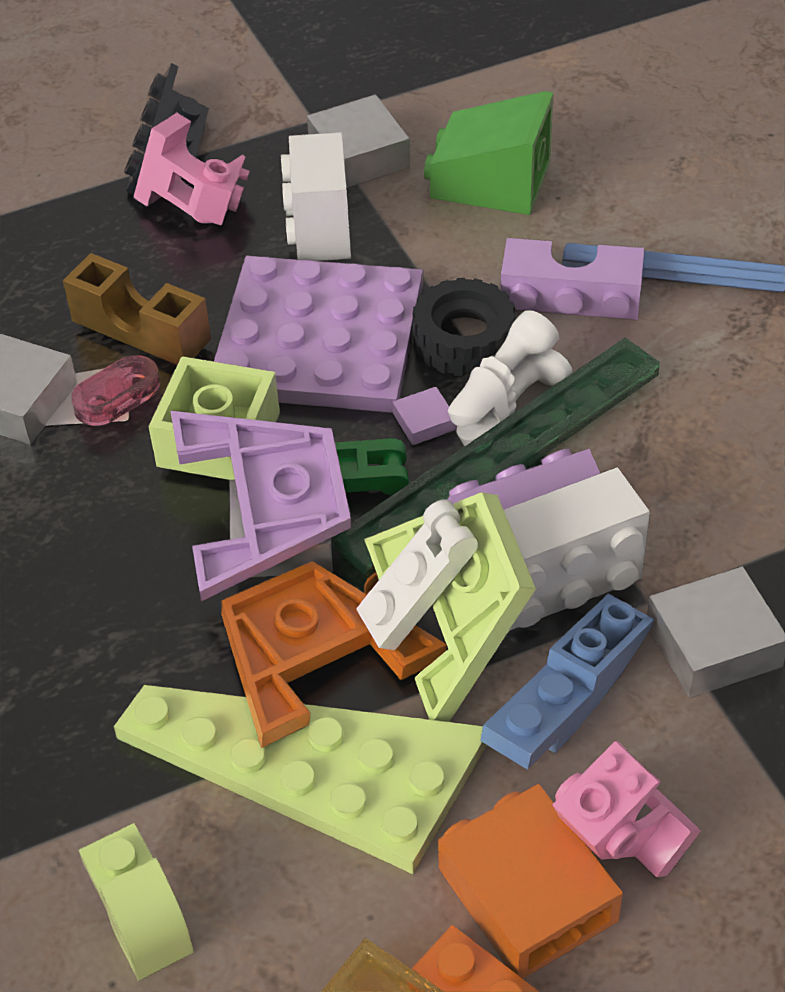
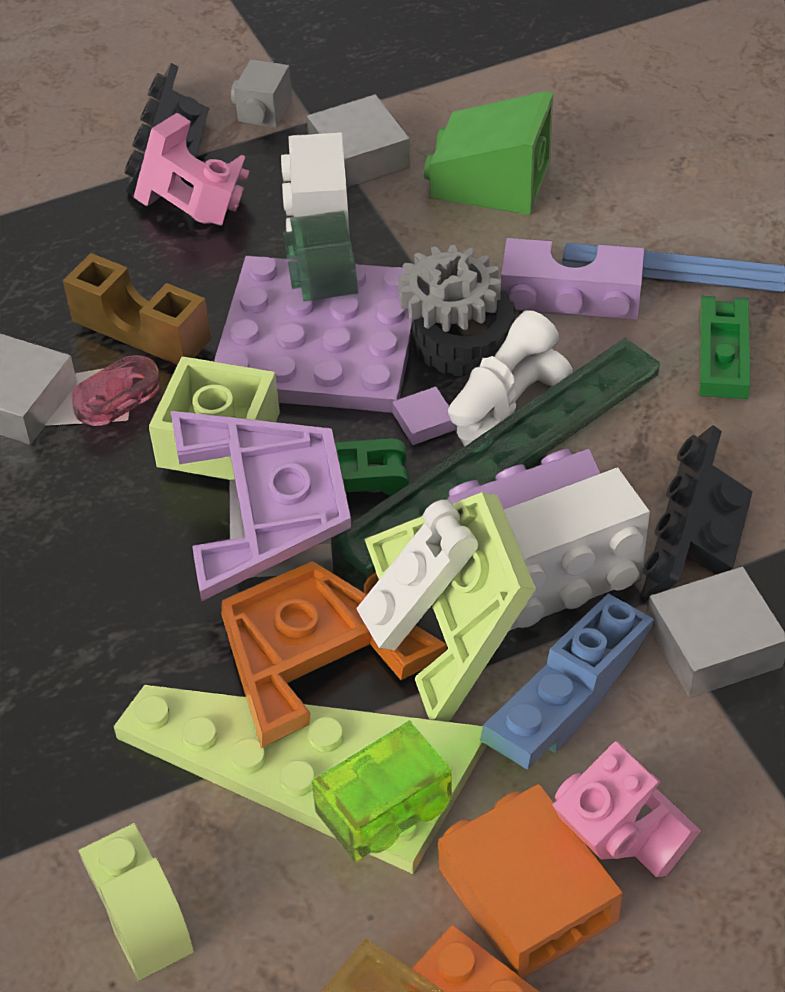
none -> light grey brick [231,59,292,128]
none -> clear green brick [283,210,358,302]
none -> clear neon green brick [311,720,452,863]
none -> light grey gear [398,245,501,332]
none -> black bracket [641,425,753,600]
none -> green plate [699,295,750,399]

